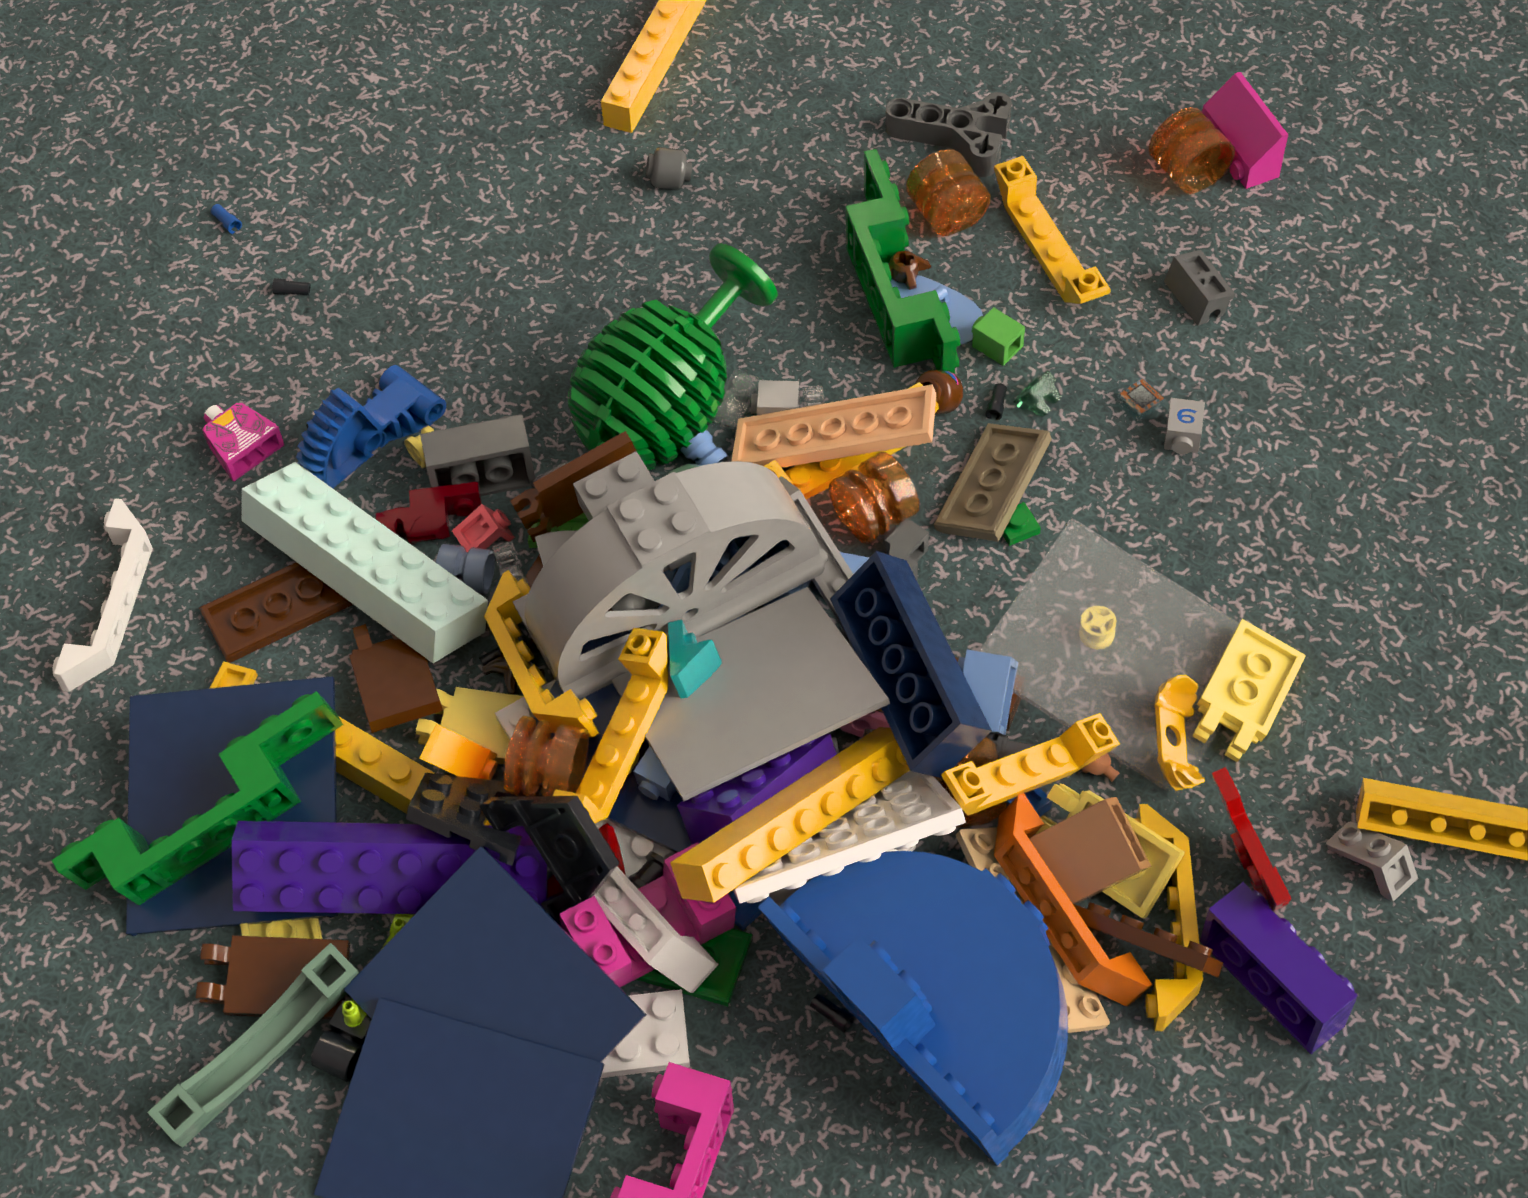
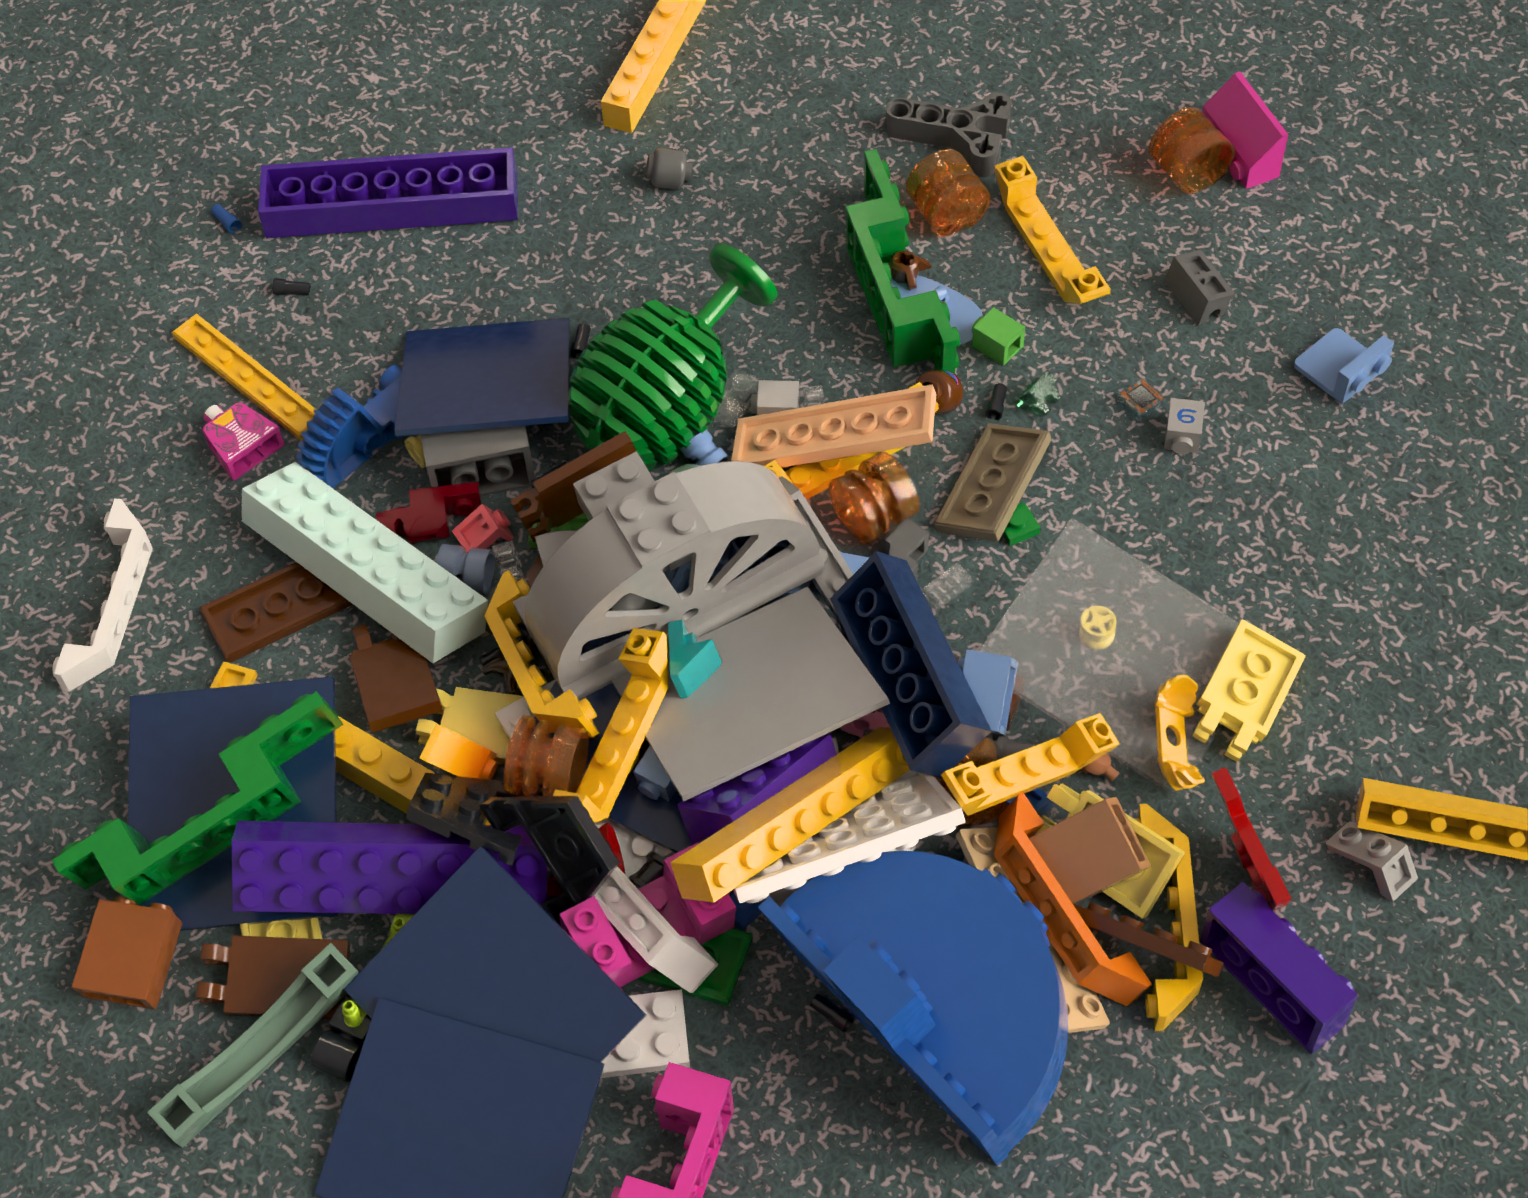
none -> dark orange brick [71,897,182,1010]
none -> yellow tile [172,313,317,441]
none -> dark purple brick [258,147,518,238]
none -> dark blue piece [394,318,570,436]
none -> black piece [570,323,591,358]
none -> clear piece [923,563,972,611]
none -> medium blue bracket [1294,328,1394,404]

